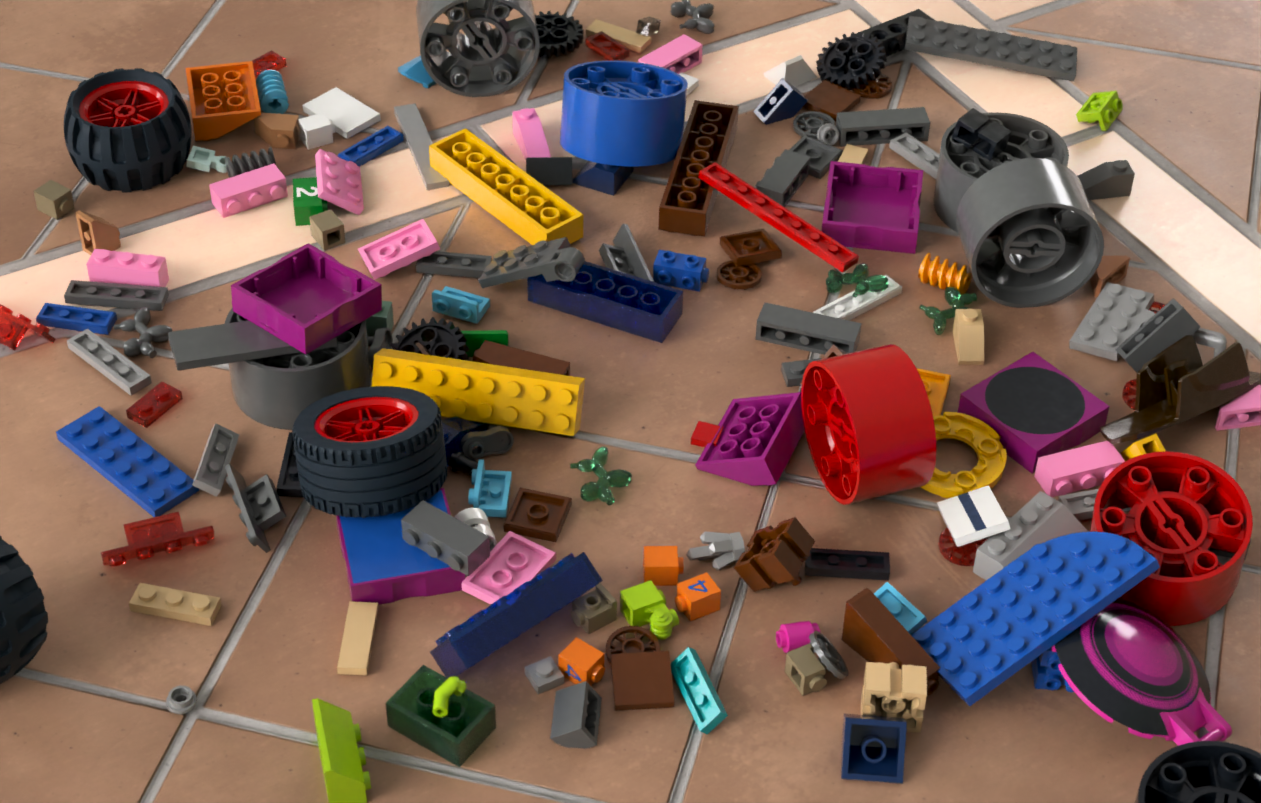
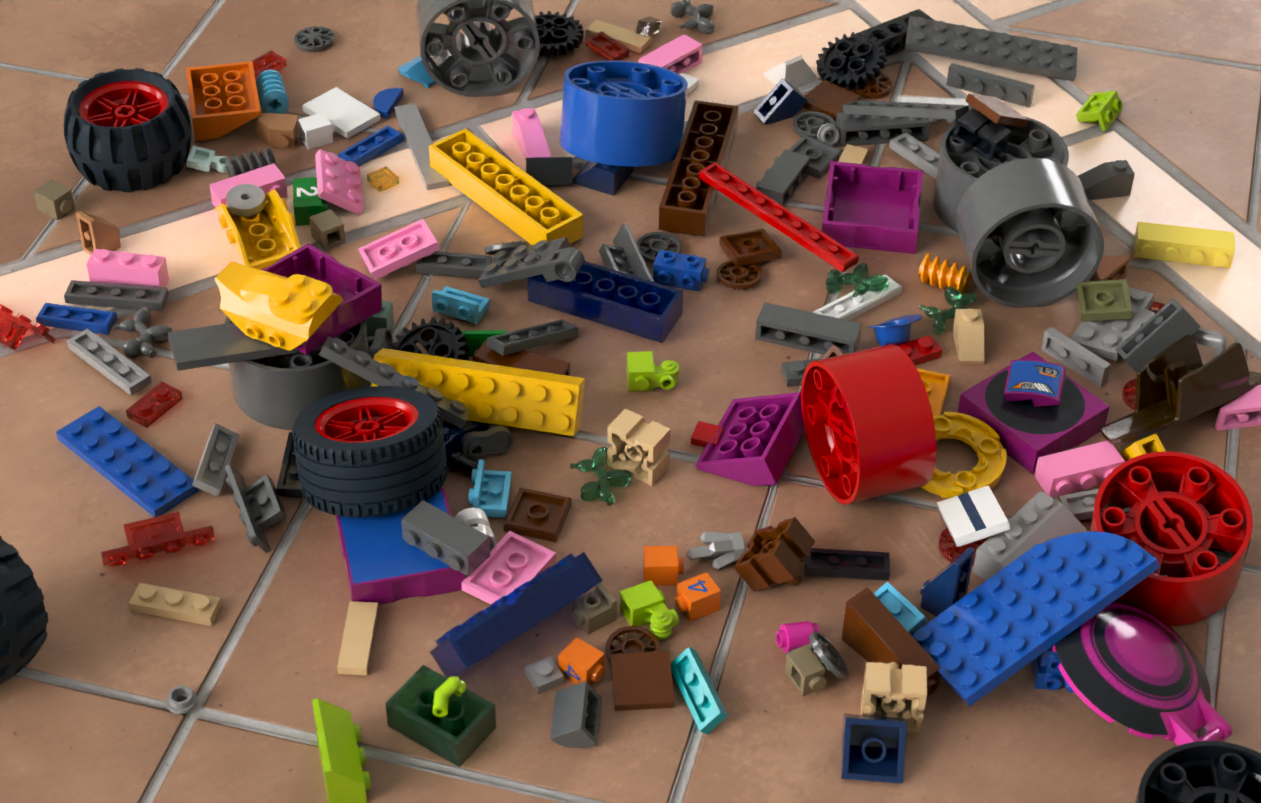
none -> yellow slope [215,189,300,270]
none -> yellow slope [215,261,344,351]
none -> light grey piece [226,184,265,216]
none -> dark grey wheel [294,26,335,51]
none -> dark grey plate [319,336,470,429]
none -> clear yellow tile [367,166,399,192]
none -> blue tile [373,88,404,119]
none -> dark grey wheel [485,241,530,255]
none -> dark grey tile [486,319,579,356]
none -> tan brick [607,409,671,486]
none -> lime brick [626,351,679,392]
none -> dark grey wheel [637,232,681,264]
none -> dark grey plate [843,100,969,123]
none -> blue piece [869,315,922,346]
none -> red plate [897,335,943,366]
none -> white tile [898,95,969,105]
none -> dark blue slope [920,547,975,617]
none -> dark grey plate [946,63,1035,108]
none -> reddish brown tile [965,93,1028,127]
none -> slope [1004,360,1066,407]
none -> light grey plate [1041,327,1111,388]
none -> olive plate [1076,279,1133,322]
none -> light yellow brick [1134,221,1235,268]

